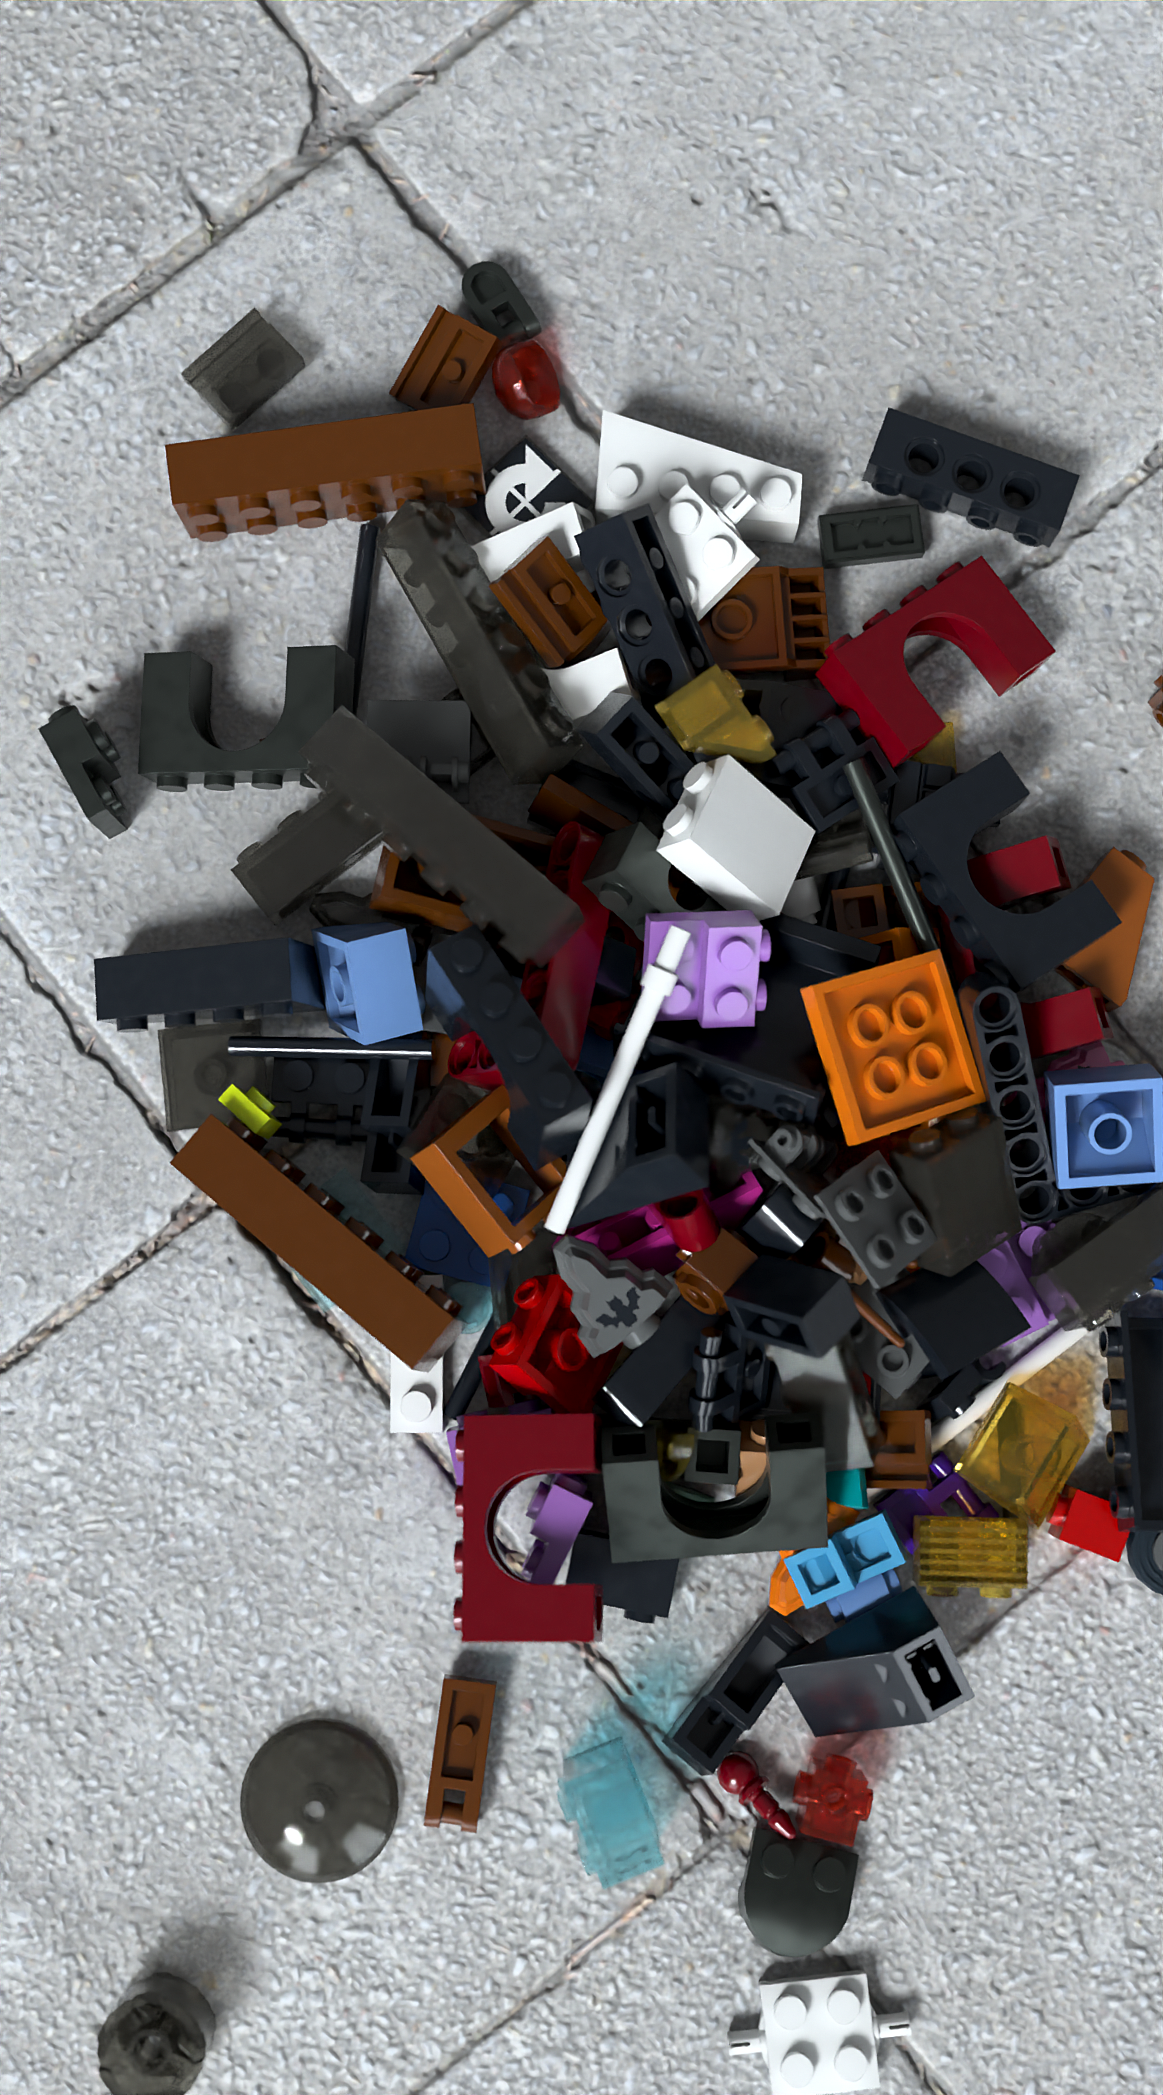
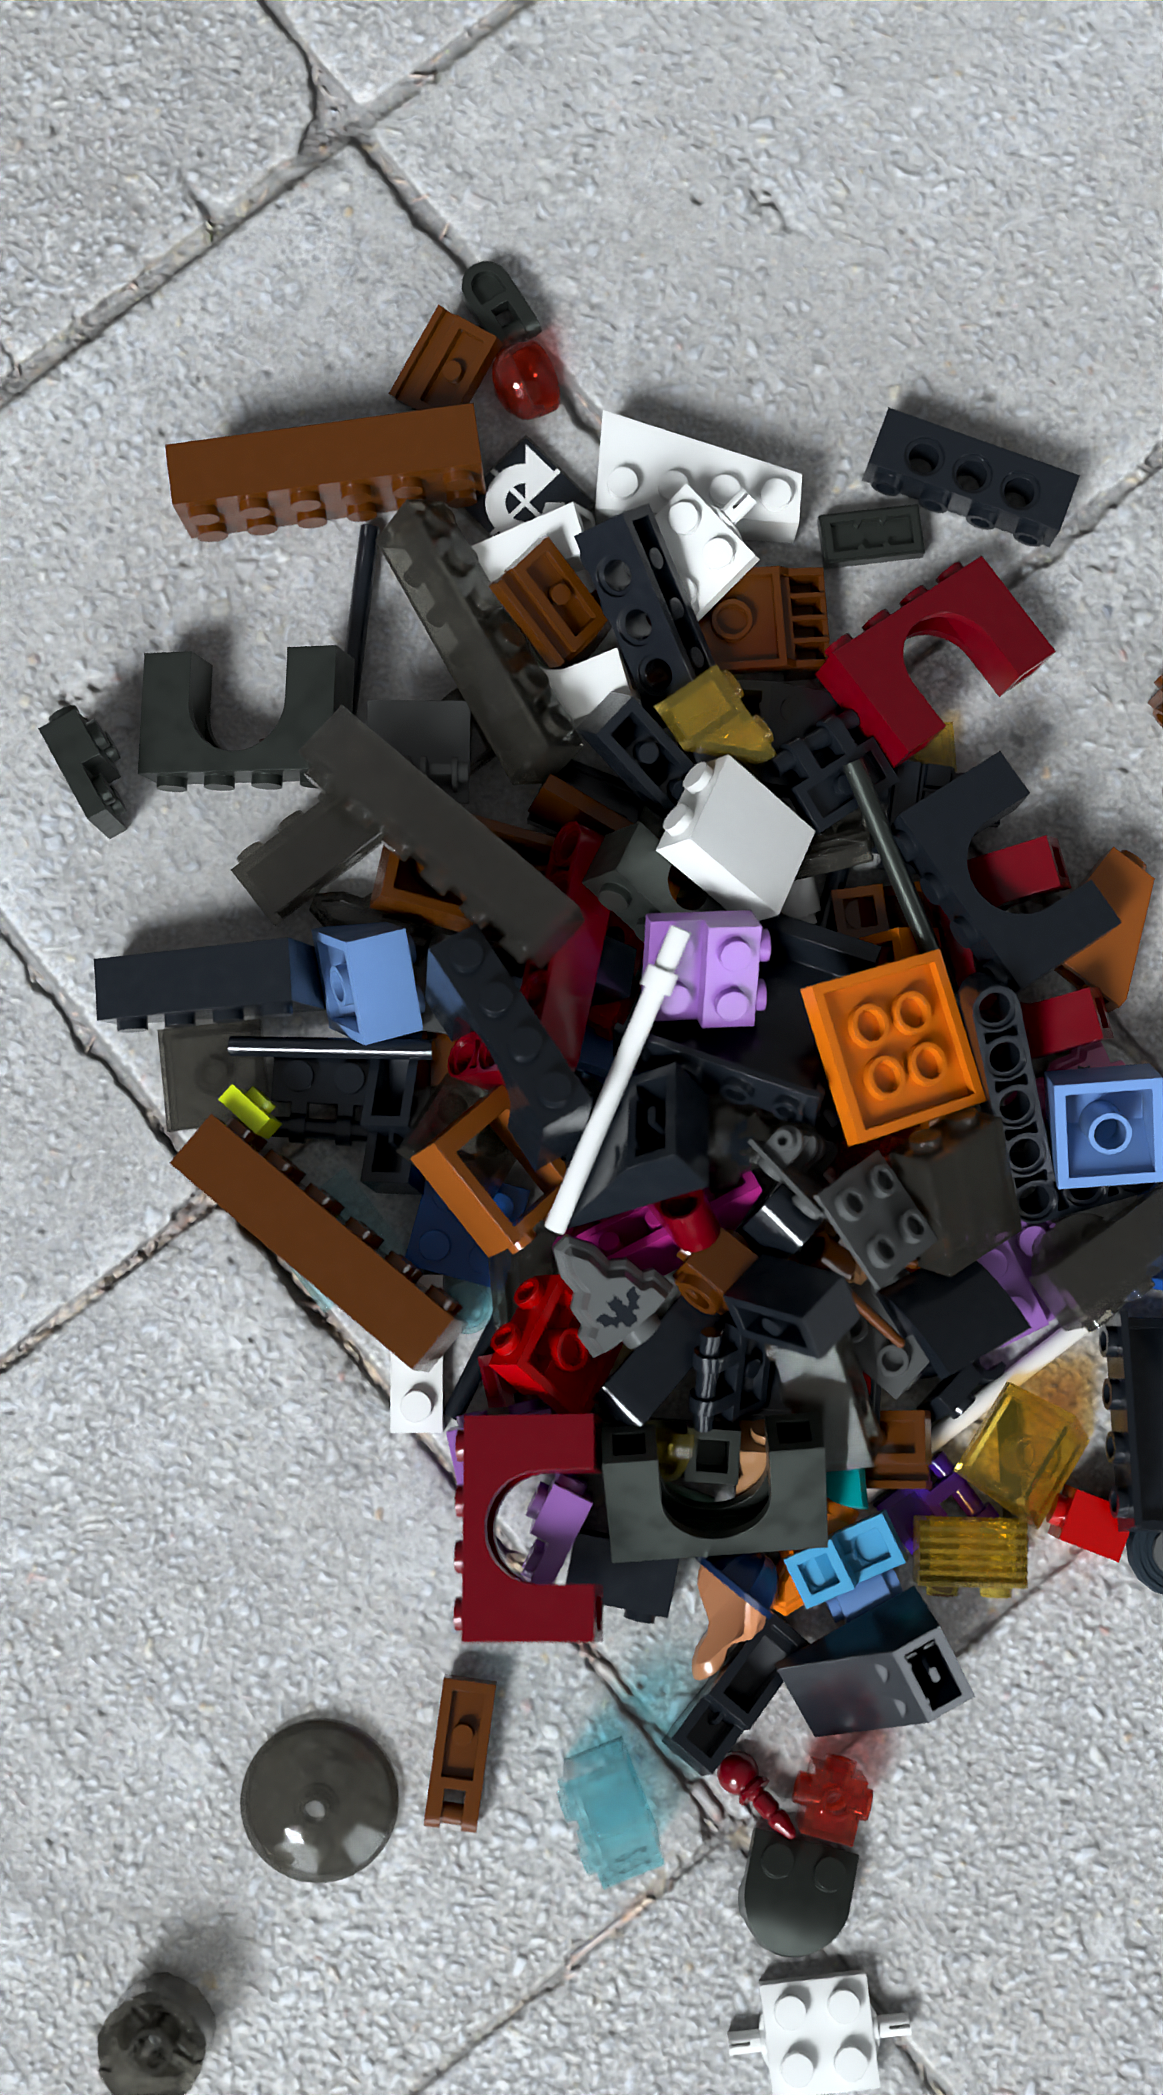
clear smoke plate [181,307,306,432] -> none
none -> piece [692,1552,779,1680]

